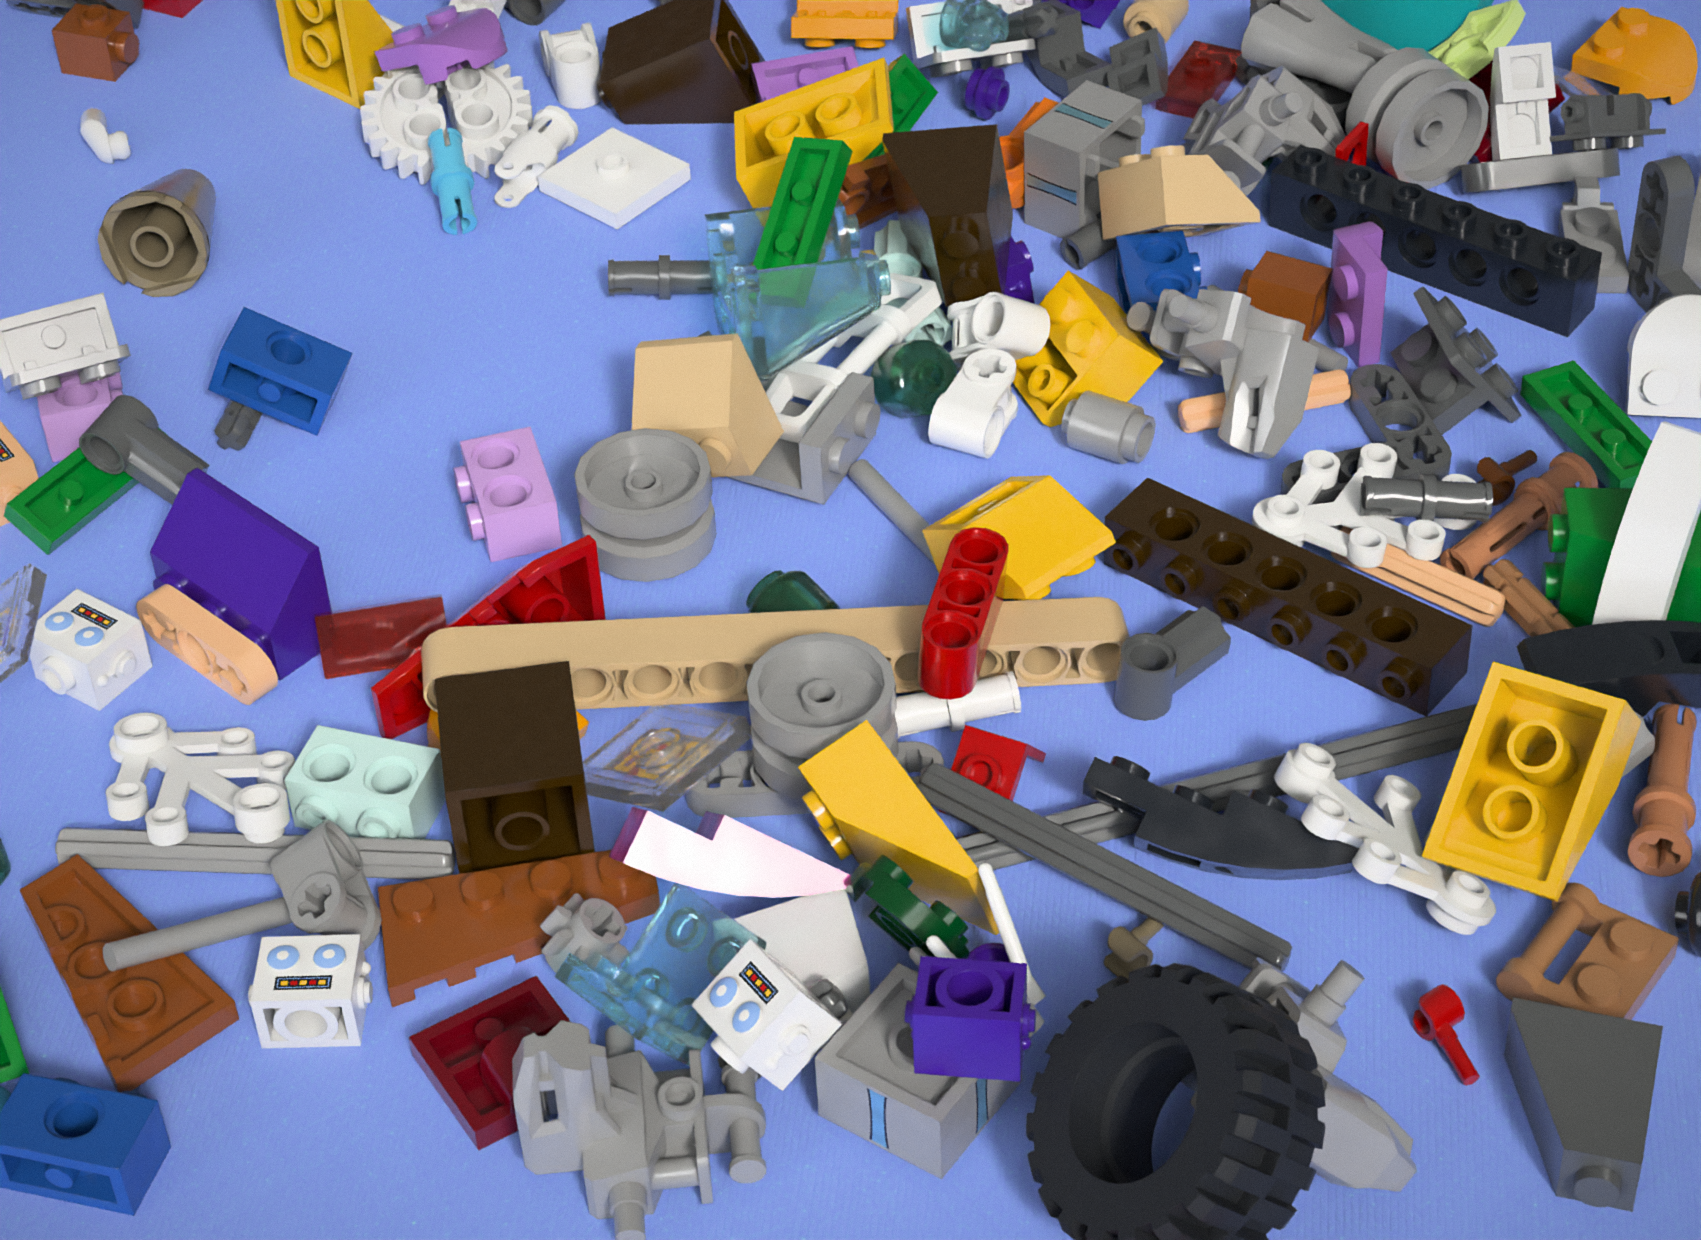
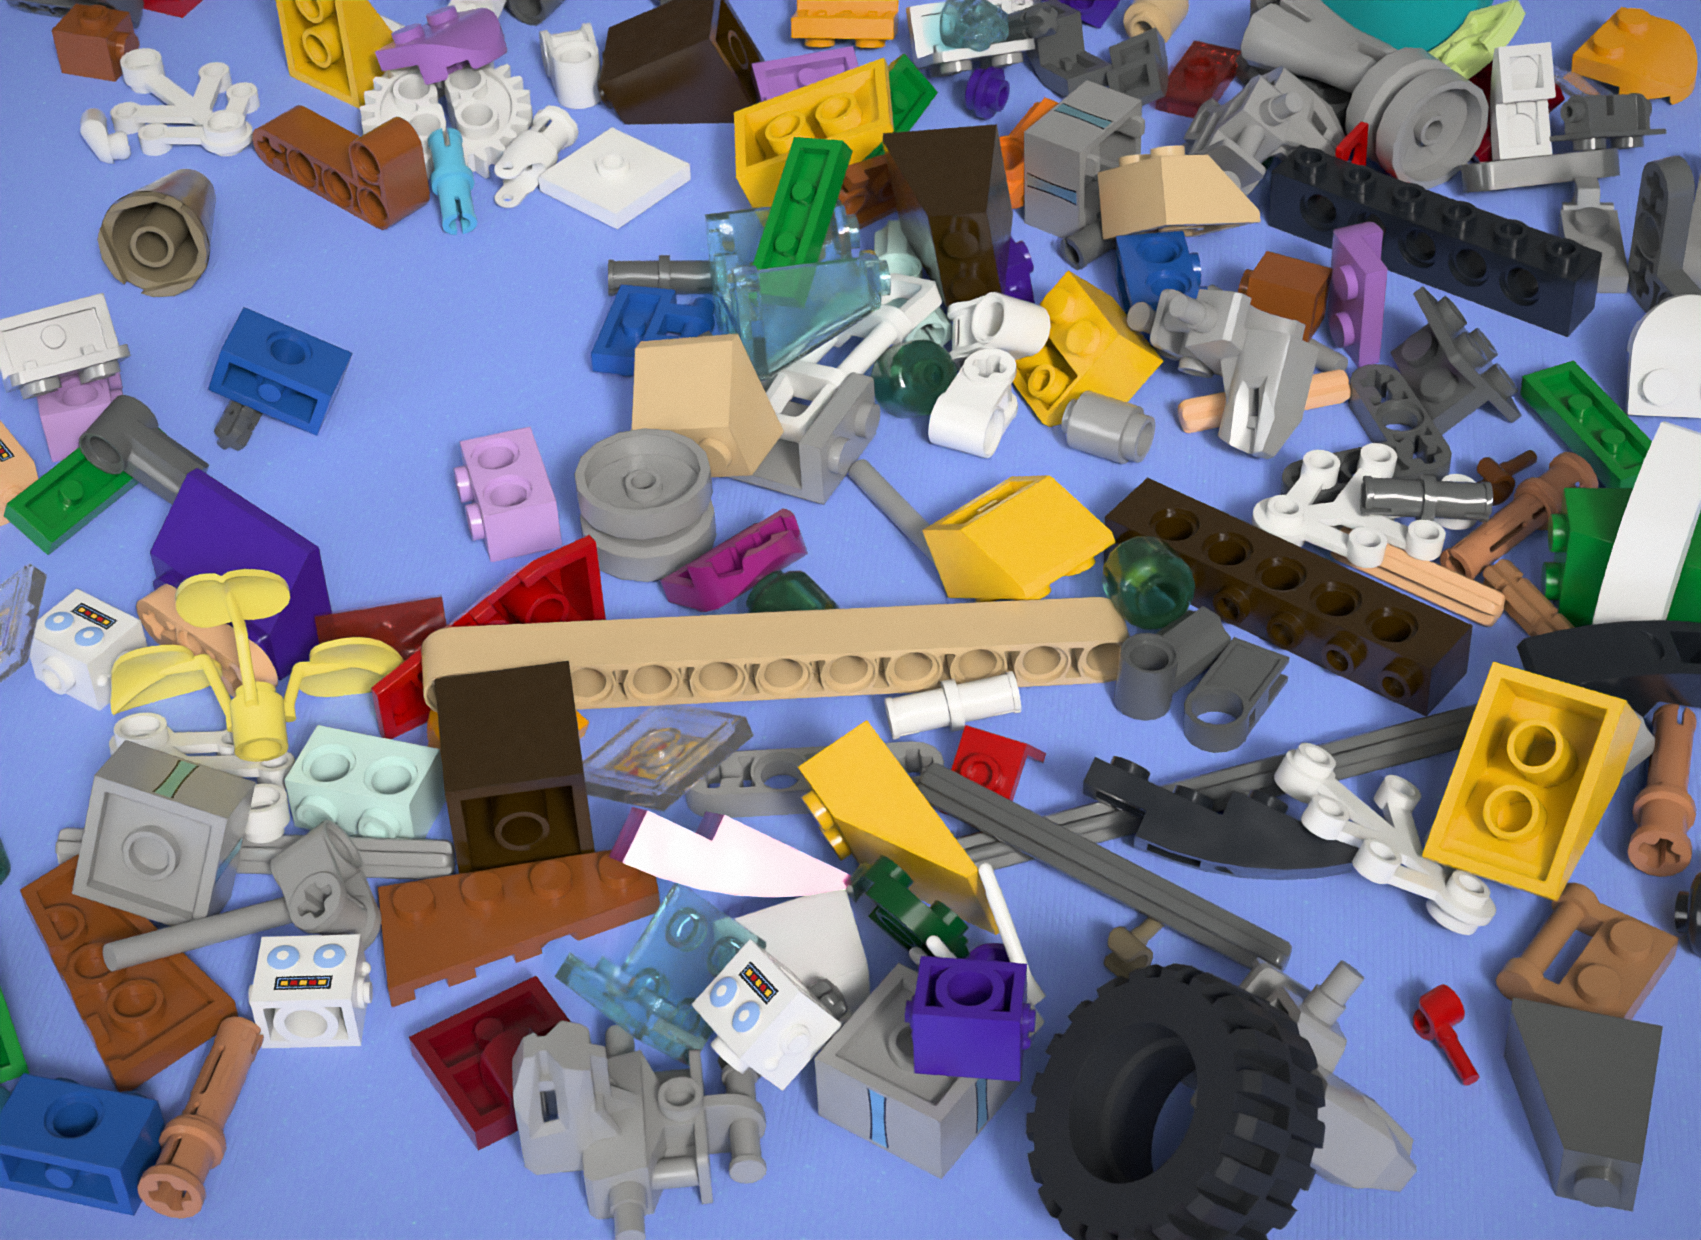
light grey gear [540,894,630,986] -> none
light grey wheel [746,632,899,801] -> none
red beam [917,527,1009,700] -> none
none -> light grey container [72,740,256,926]
none -> white plant [110,48,260,156]
none -> light yellow plant [110,569,404,762]
none -> nougat pin [137,1017,264,1219]
none -> dark orange beam [252,105,430,230]
none -> blue plate [591,284,715,376]
none -> magenta slope [660,508,808,612]
none -> clear green head [1102,536,1195,630]
none -> dark grey piece [1183,637,1290,753]

